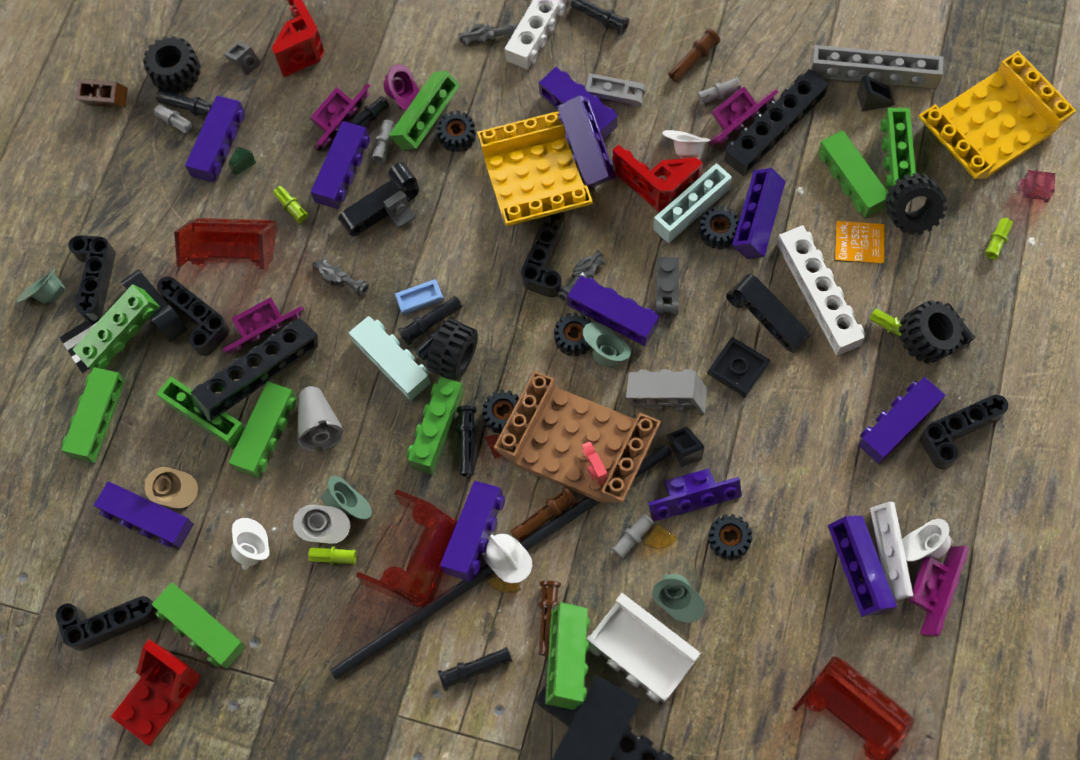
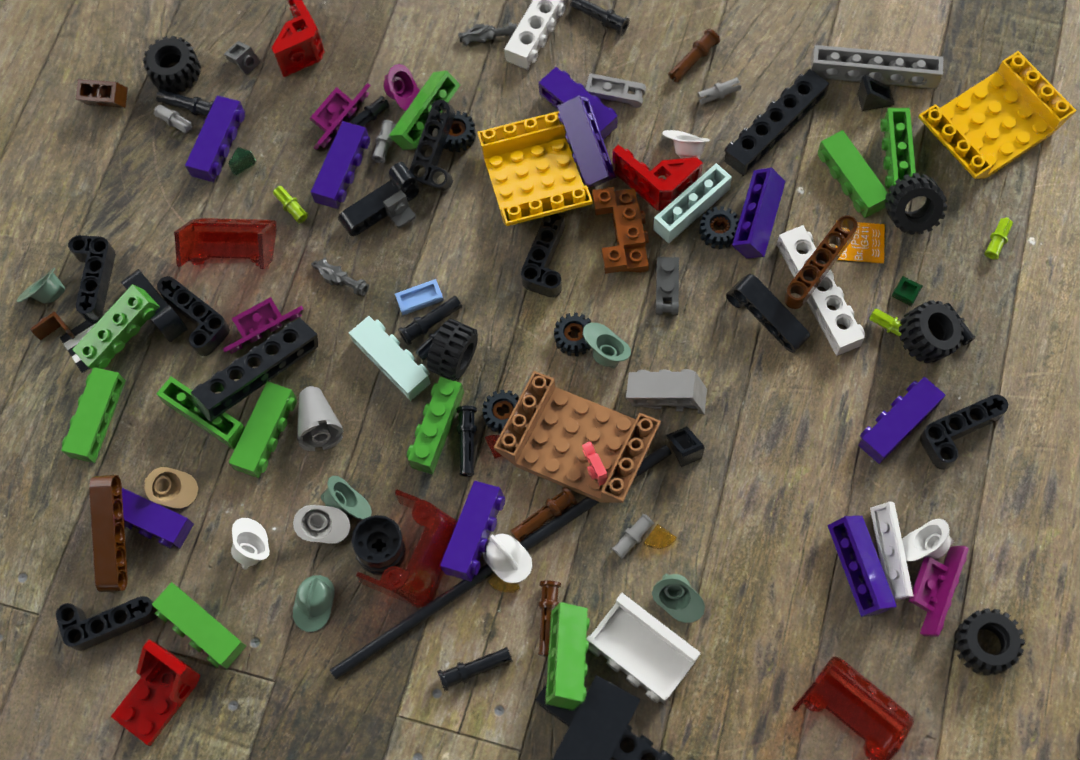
lime axle [308,546,357,565] -> none
dark grey piece [558,250,605,302] -> none
dark purple brick [567,275,659,346] -> none
dark purple bracket [648,468,742,522] -> none
black tile [707,337,770,398] -> none
magenta bracket [708,87,779,145] -> none
black bush [708,514,753,560] -> none
clear pink brick [1018,170,1055,203] -> none
none -> reddish brown bracket [30,311,75,340]
none -> reddish brown beam [89,475,128,592]
none -> sand green piece [293,575,335,632]
none -> black wheel [352,515,406,575]
none -> black beam [410,100,455,190]
none -> dark orange bracket [592,187,649,274]
none -> reddish brown beam [784,215,858,309]
none -> dark green tile [891,276,923,307]
none -> black tyre [954,608,1025,676]

